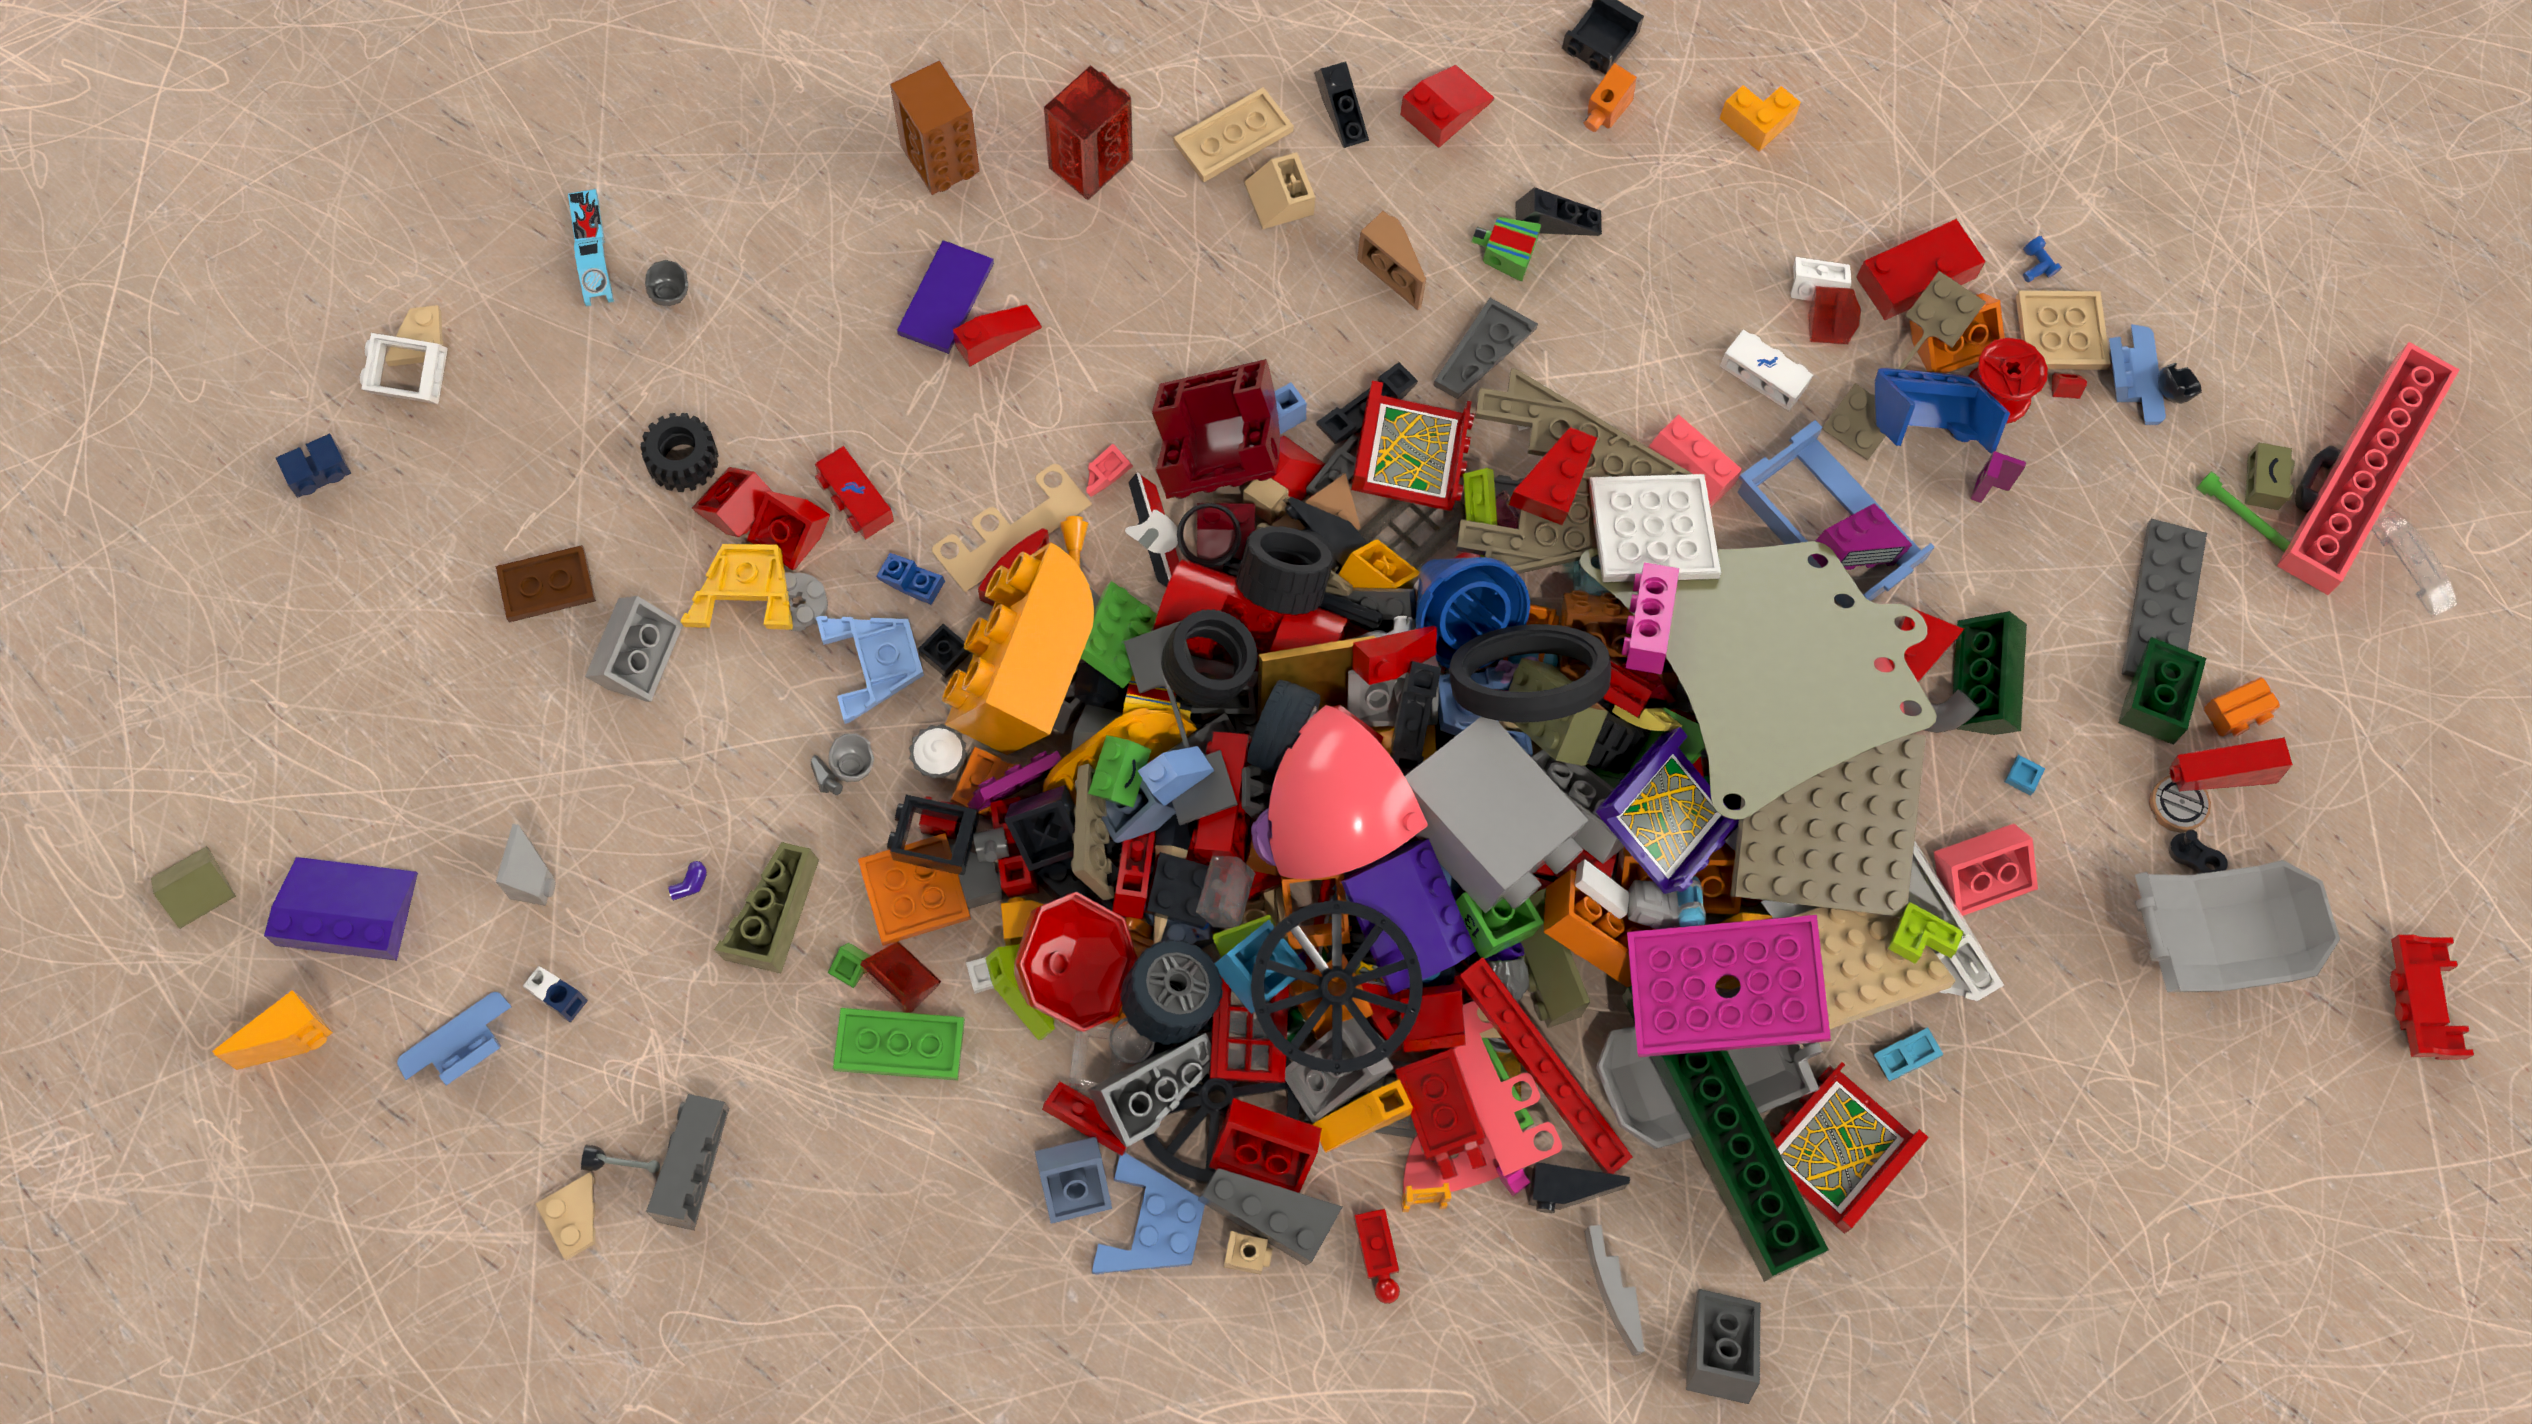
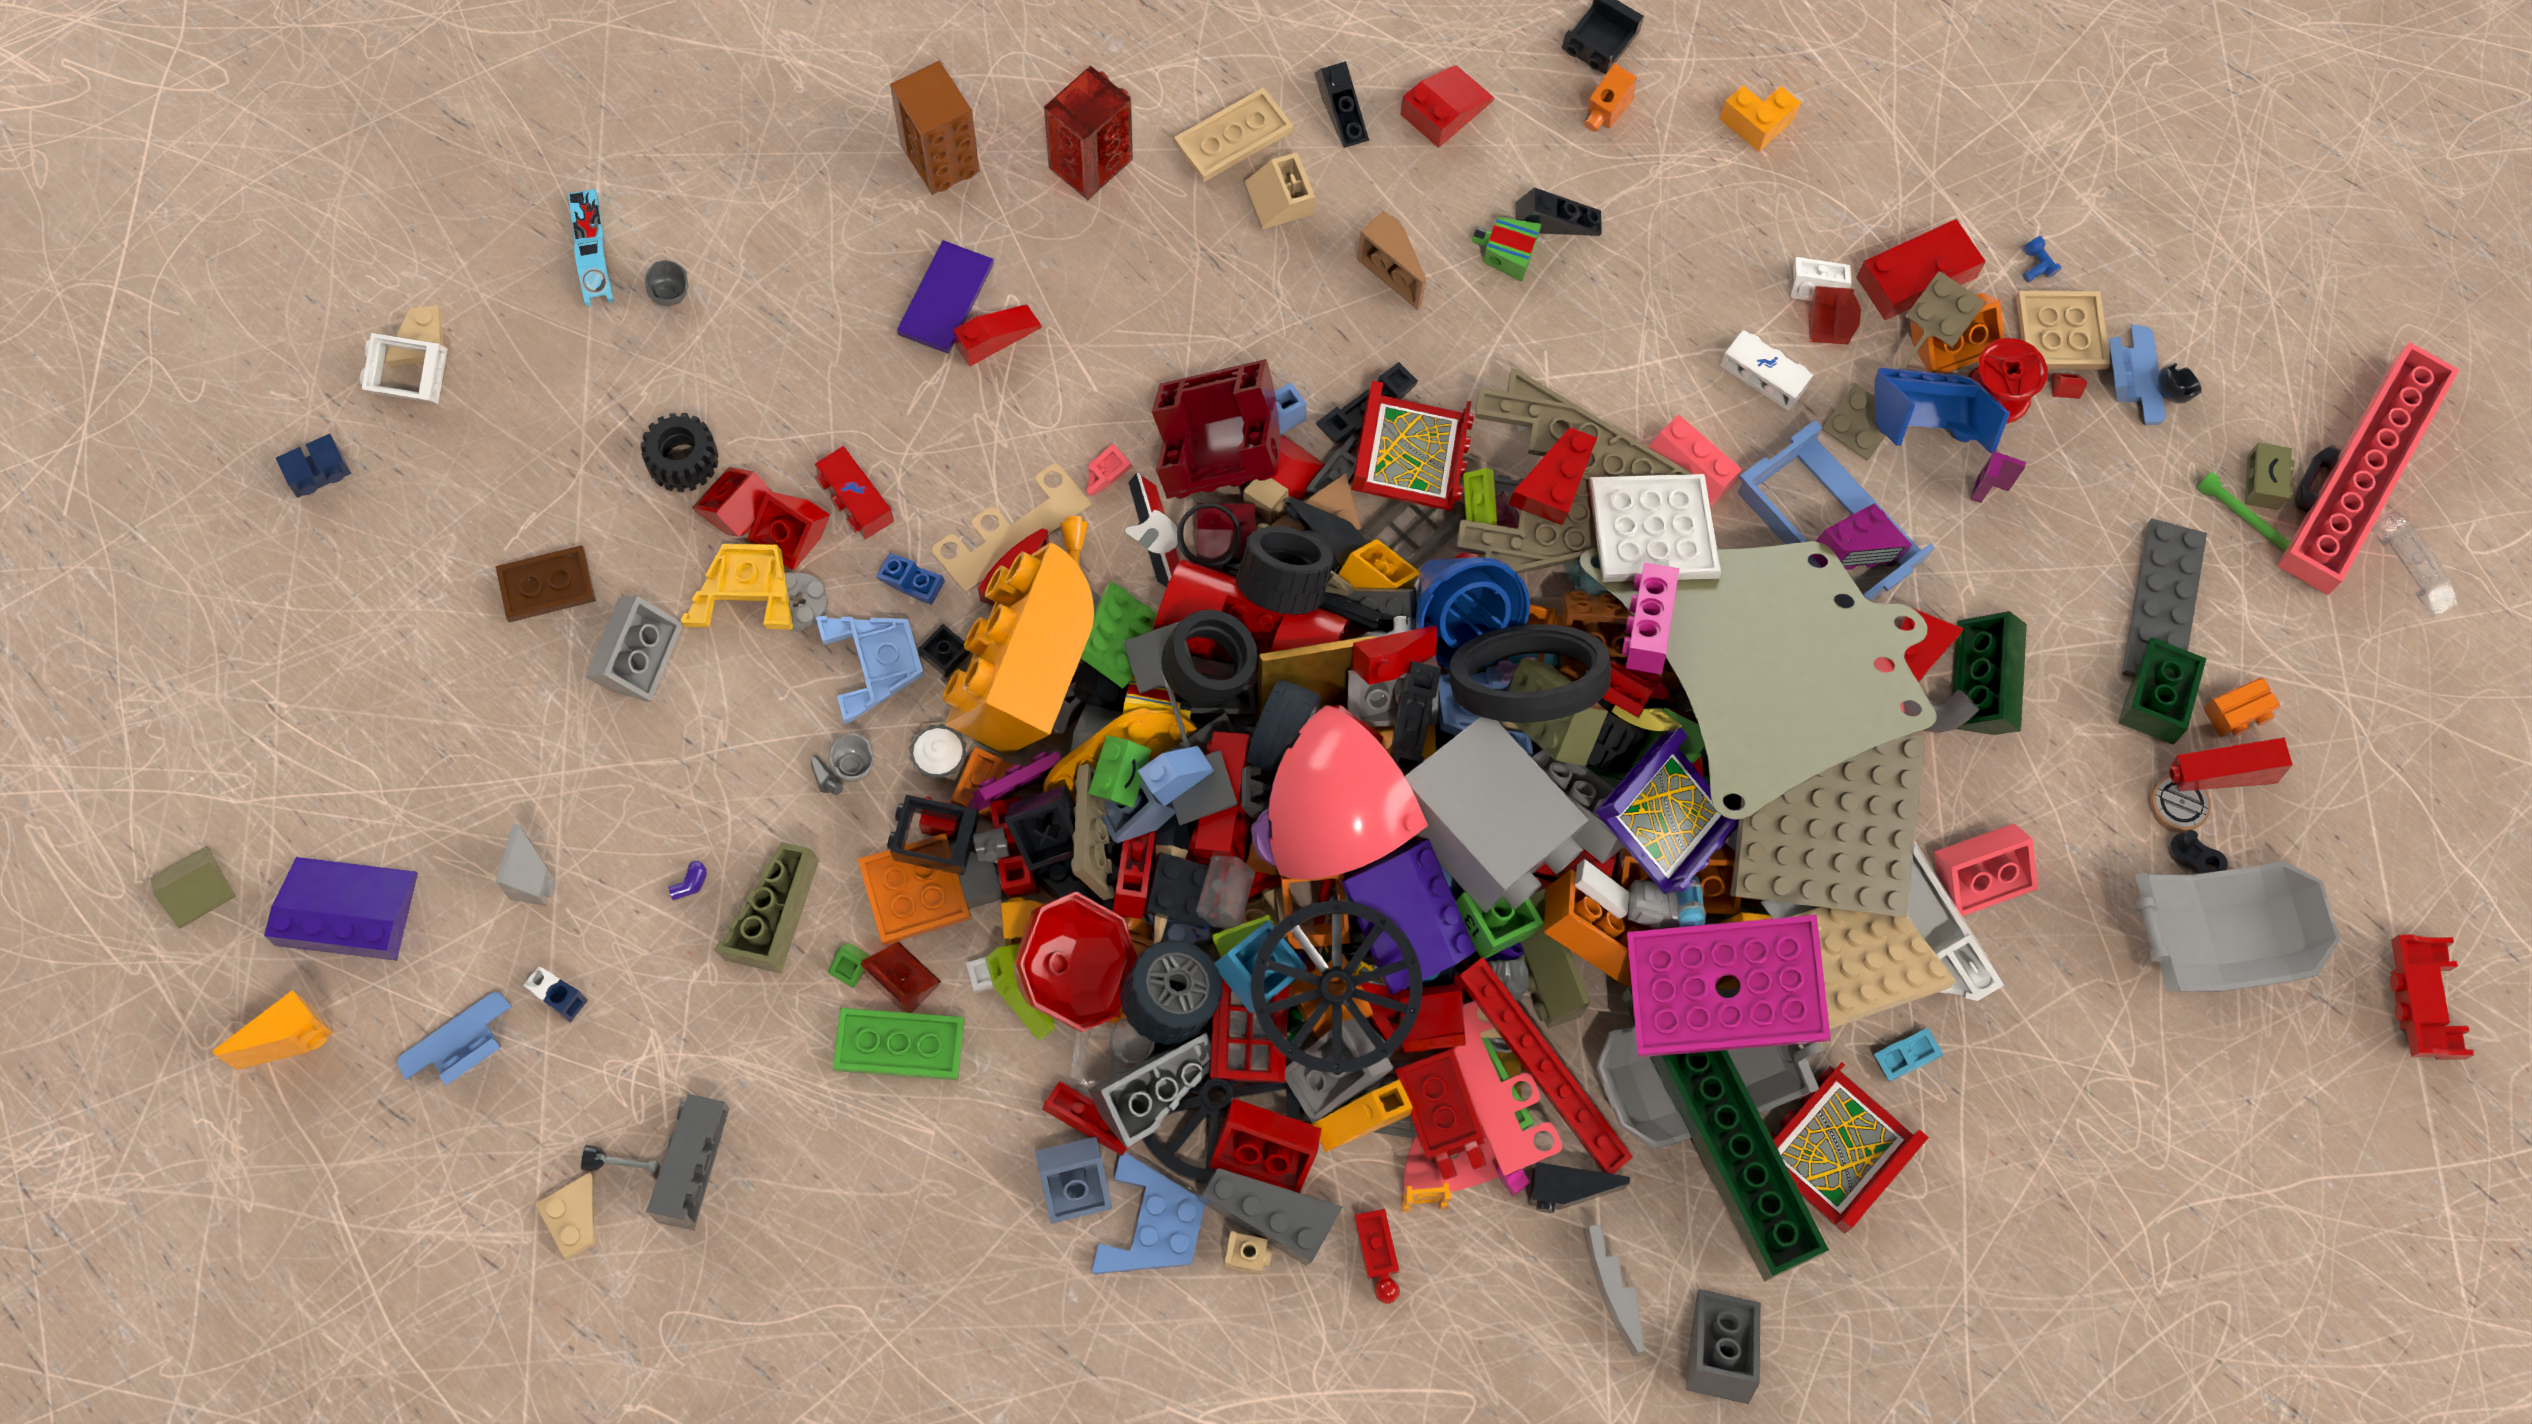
dark grey wing [1434,297,1538,399] -> none
lime plate [1888,902,1964,964] -> none
dark azure tile [2004,755,2045,796] -> none

